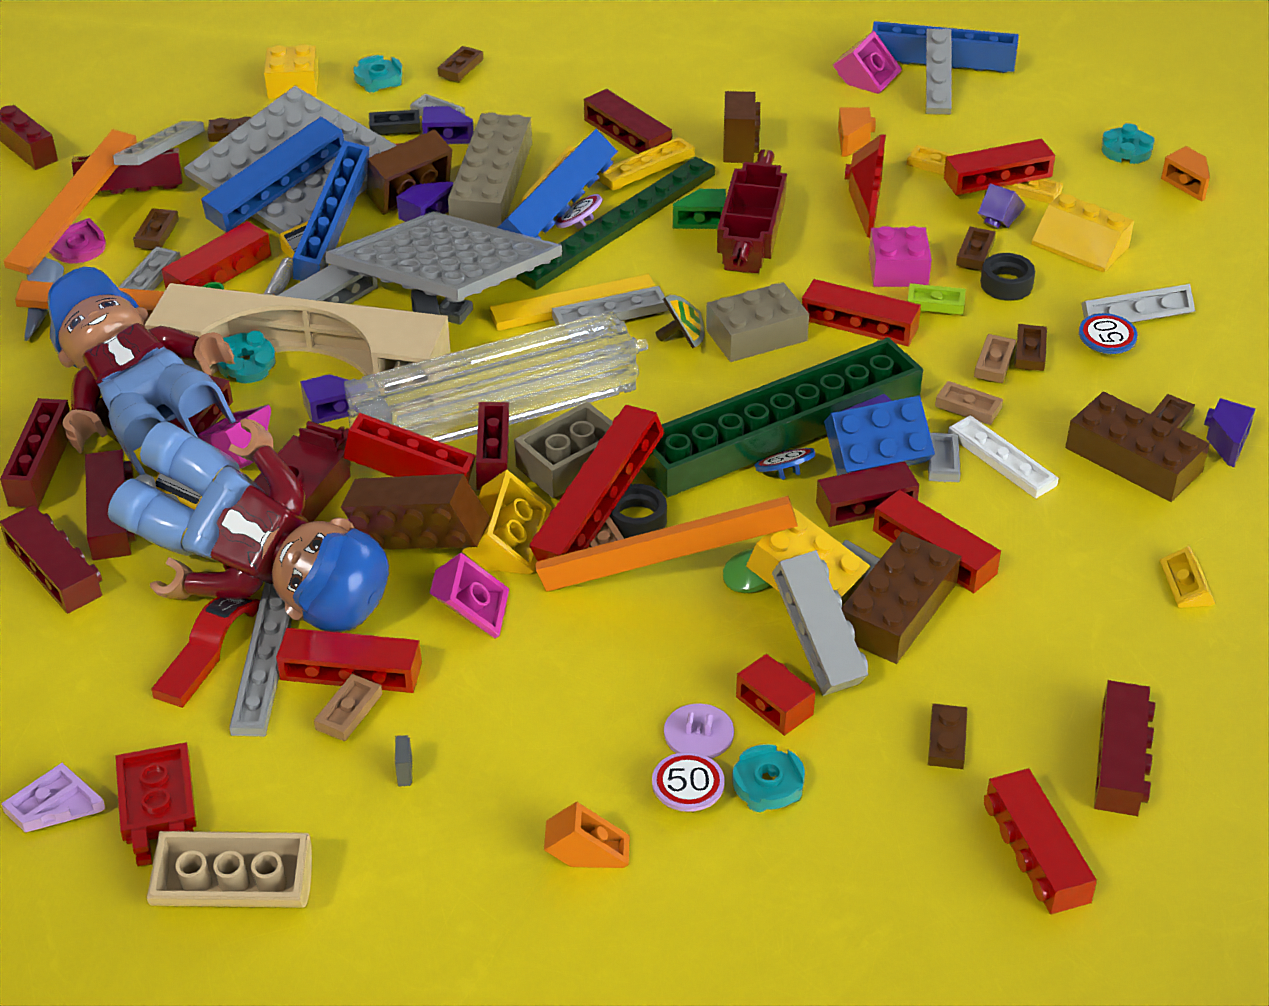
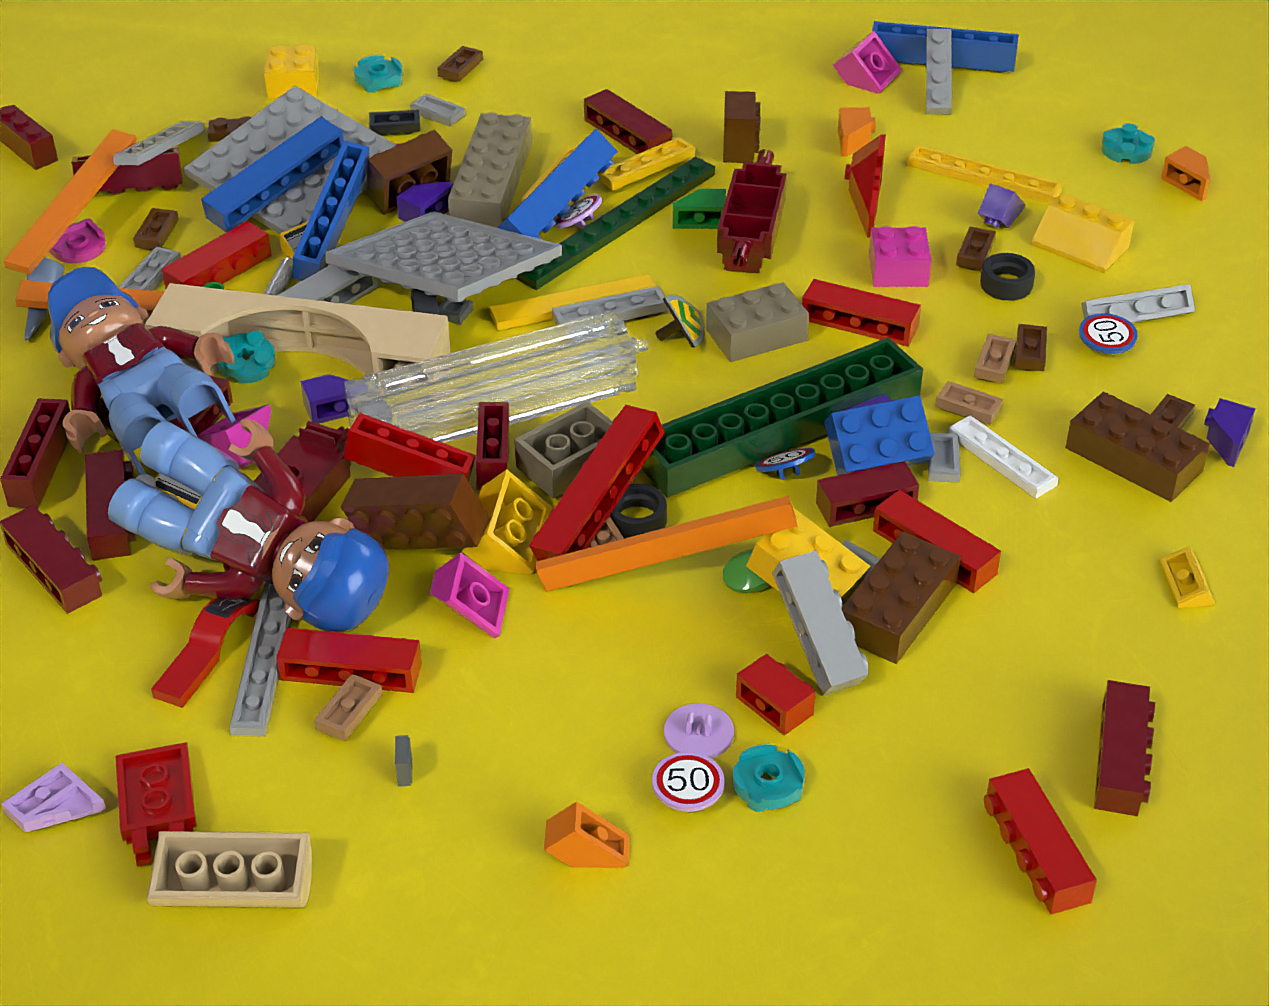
dark purple slope [422,106,474,144] -> none
lime plate [908,283,966,315] -> none
reddish brown plate [928,703,968,769] -> none
red brick [943,138,1055,195] -> none

